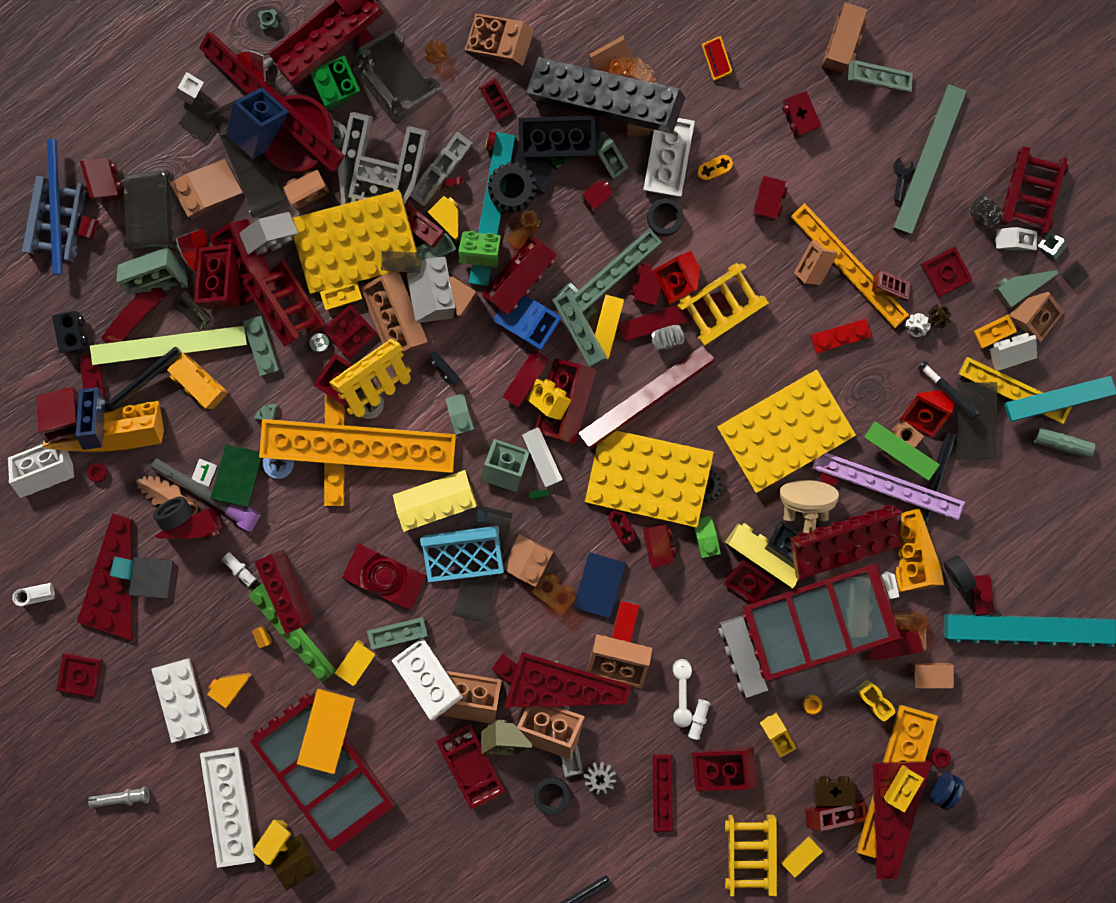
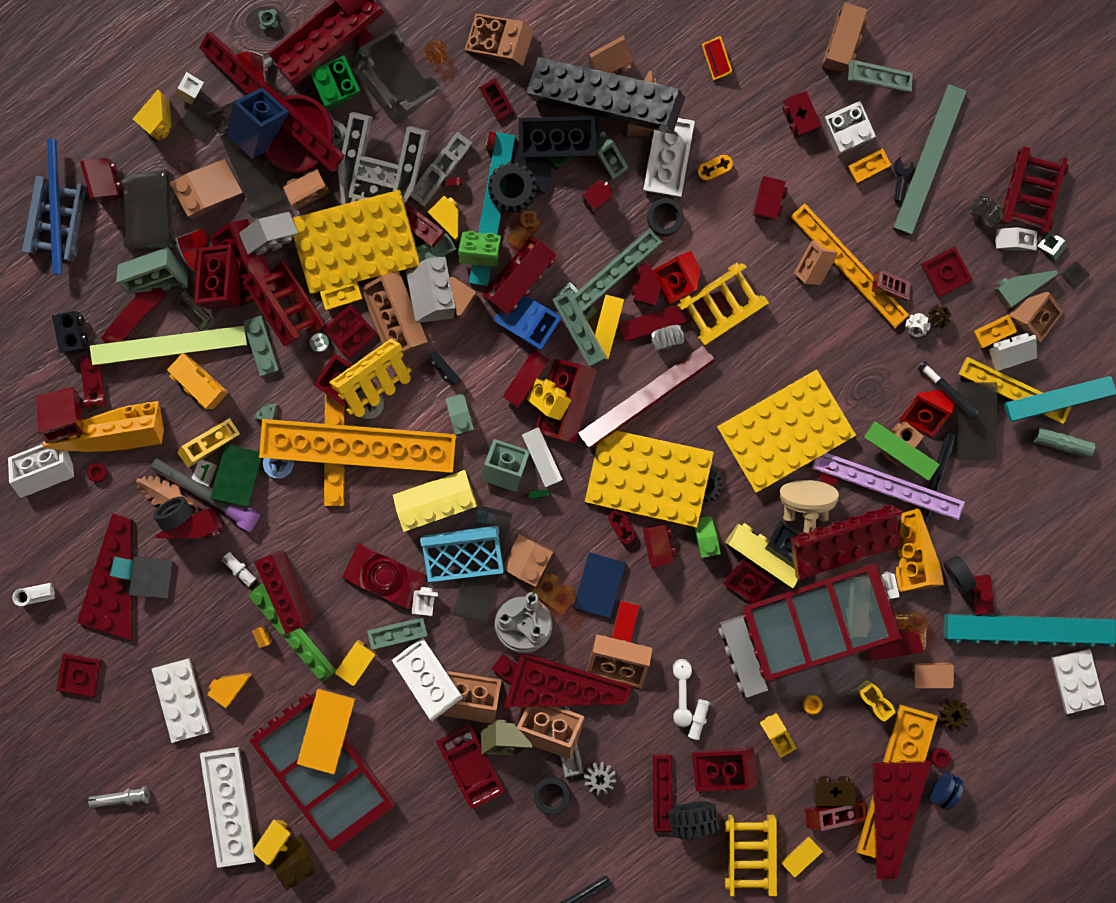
dark red beam [76,216,99,239] -> none
dark blue brick [76,387,105,450] -> none
black axle [106,347,182,412] -> none
clear smoke tile [381,250,421,273] -> none
clear orange brick [608,57,654,82] -> none
red plate [810,319,872,354] -> none
yellow panel [884,765,924,813] -> none
none -> yellow slope [133,90,172,141]
none -> yellow slope [177,418,240,468]
none -> white bracket [412,587,438,616]
none -> light grey piece [495,592,552,653]
none -> black tyre [668,801,720,839]
none -> white slope [824,101,876,156]
none -> light orange plate [847,148,891,184]
none -> dark brown gear [938,699,971,732]
none -> white plate [1051,648,1105,714]

